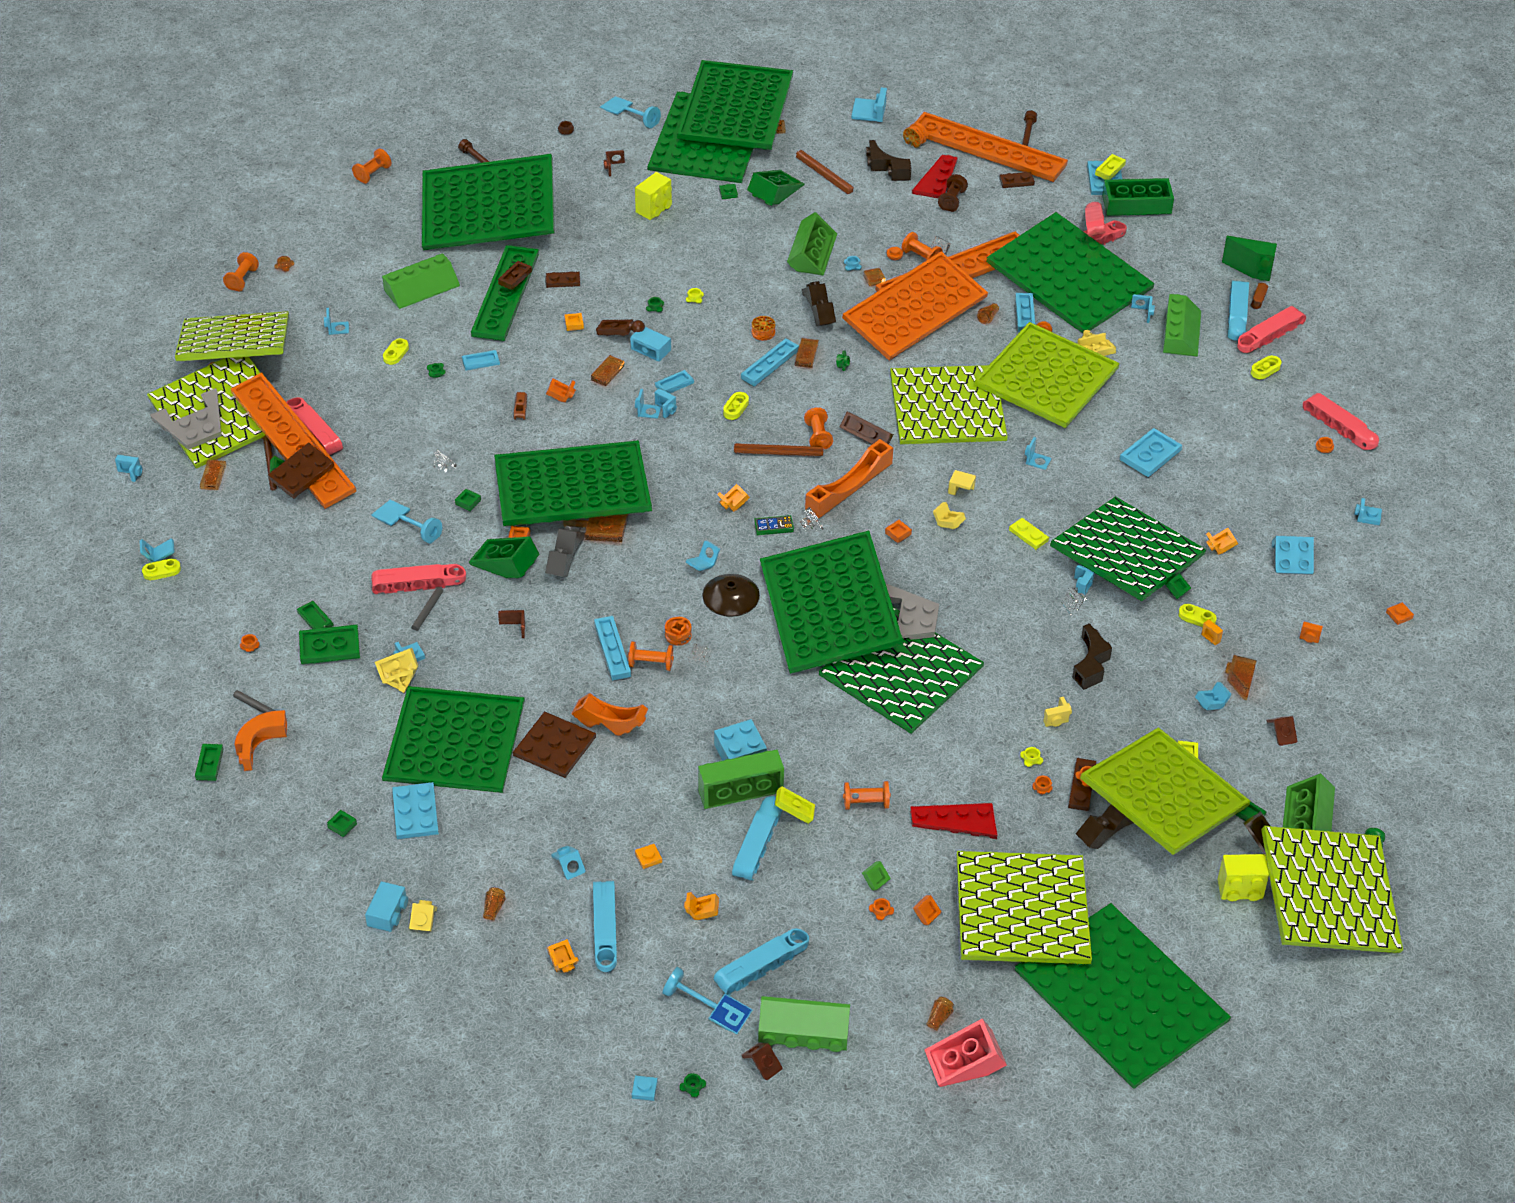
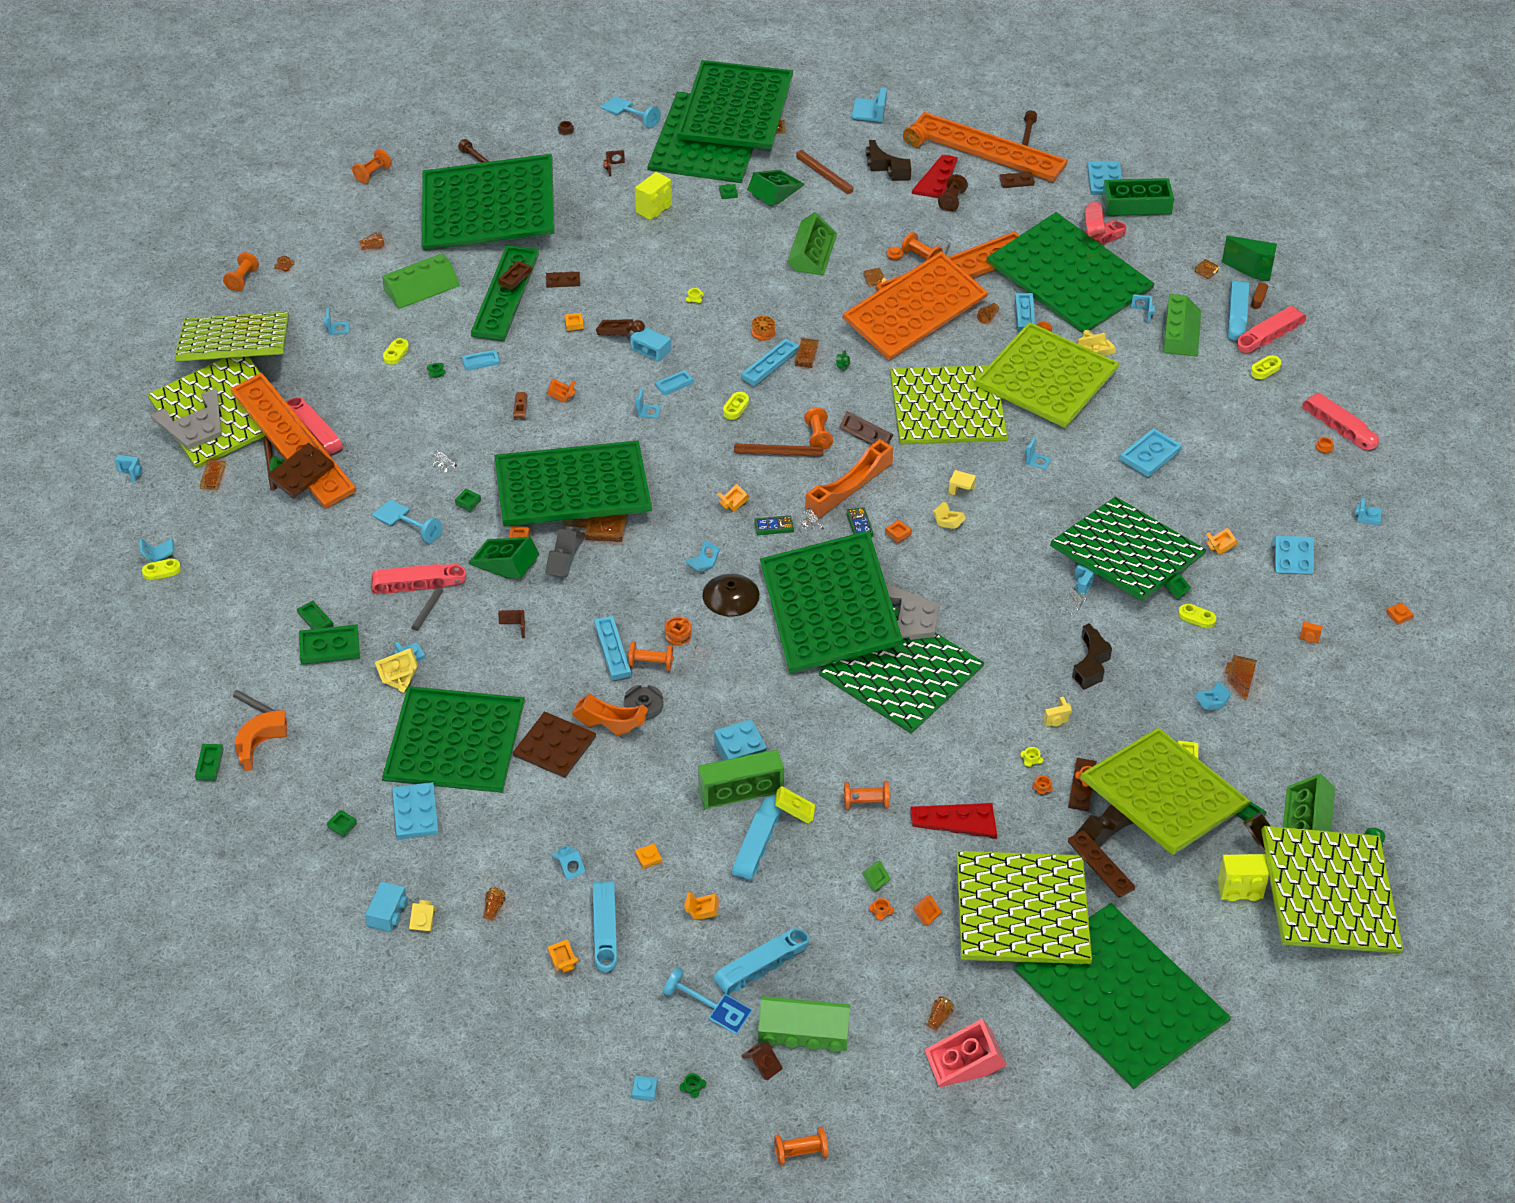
orange plate [240,634,260,652] -> none
clear orange plate [591,355,625,386] -> none
green plate [646,297,664,312] -> none
medium azure bracket [655,389,677,418] -> none
dark brown arch [801,281,836,326] -> none
medium azure plate [844,256,862,271] -> none
neon yellow plate [1009,518,1049,550] -> none
neon yellow plate [1095,154,1126,180] -> none
light orange plate [1201,620,1223,646] -> none
copper bracket [1266,716,1298,746] -> none
none -> clear orange cone [359,232,385,250]
none -> dark grey plate [624,685,664,721]
none -> orange hose [774,1127,828,1166]
none -> tile [846,507,873,537]
none -> reddish brown bracket [1068,831,1135,898]
none -> clear orange plate [1195,259,1219,279]

